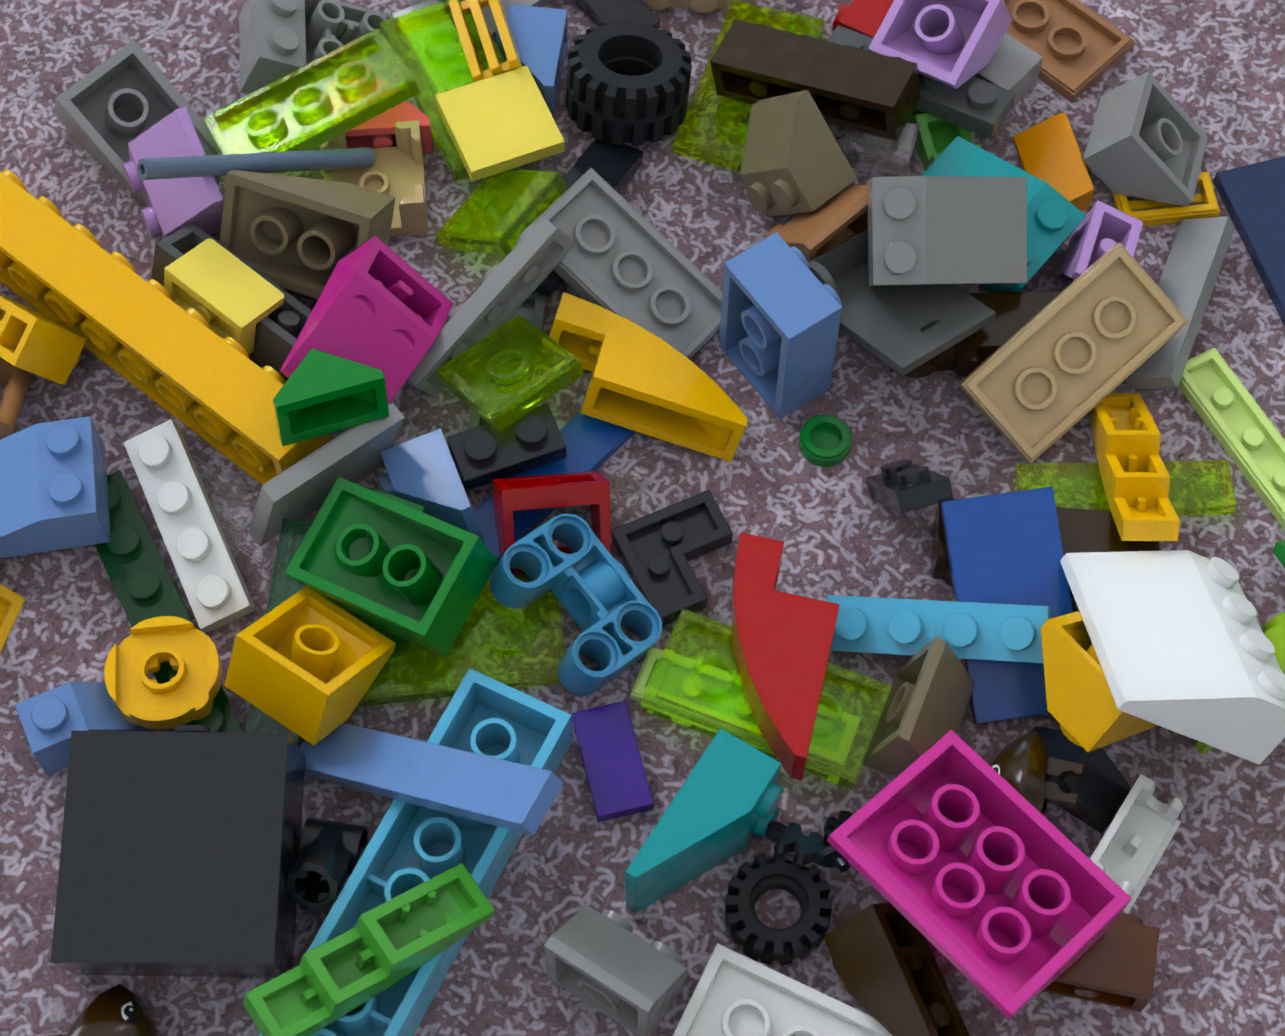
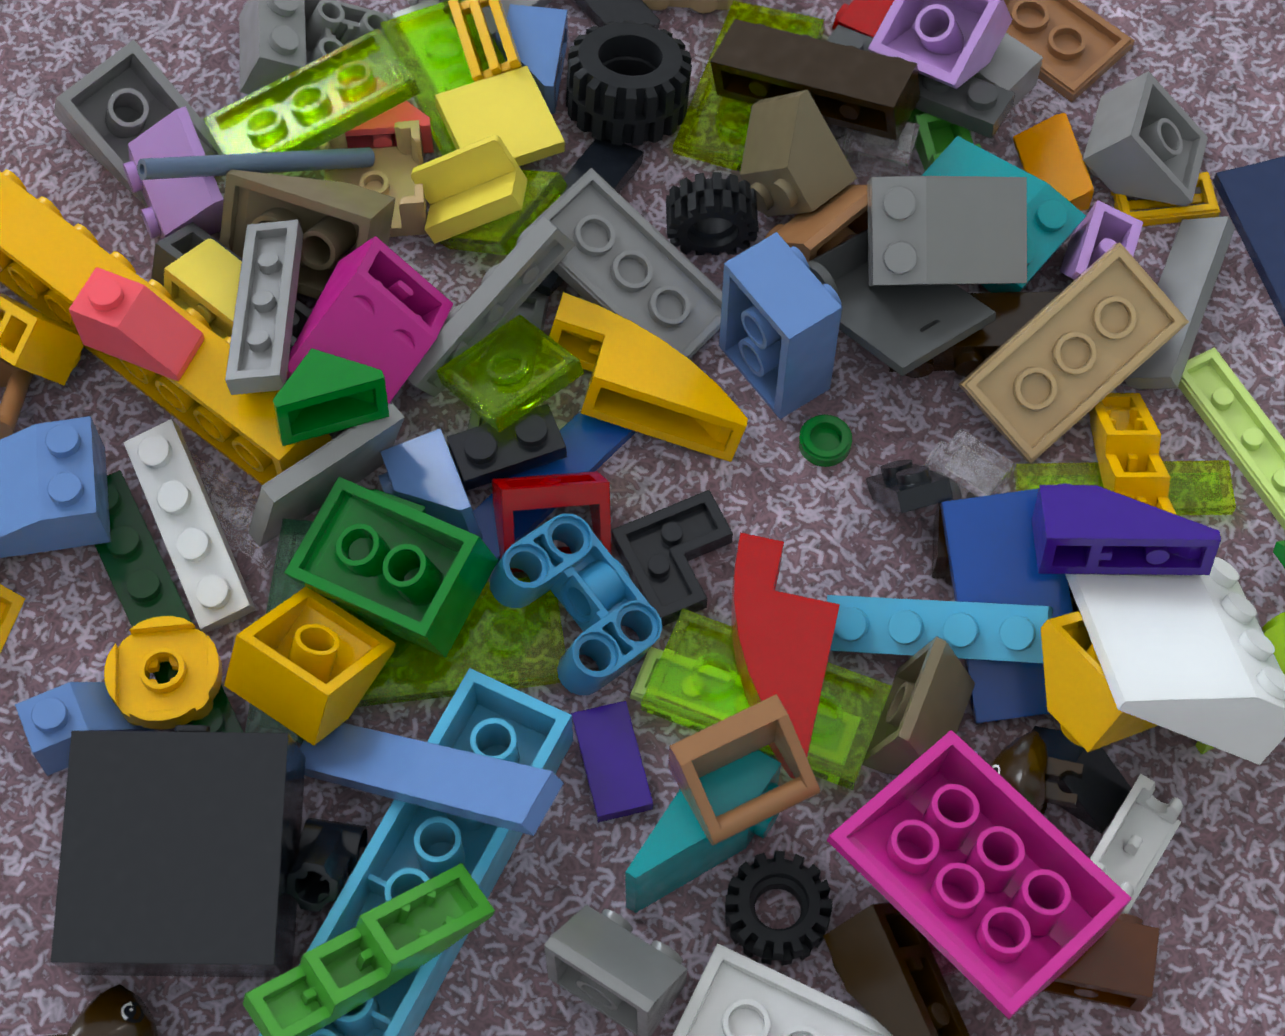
black animal [765,811,853,873] -> none
none -> coral slope [69,267,205,382]
none -> light grey plate [225,219,304,395]
none -> light yellow panel [411,135,528,244]
none -> black tyre [666,172,759,256]
none -> medium nougat tile [668,694,820,845]
none -> clear brick [924,428,1014,499]
none -> dark purple slope [1032,484,1221,575]

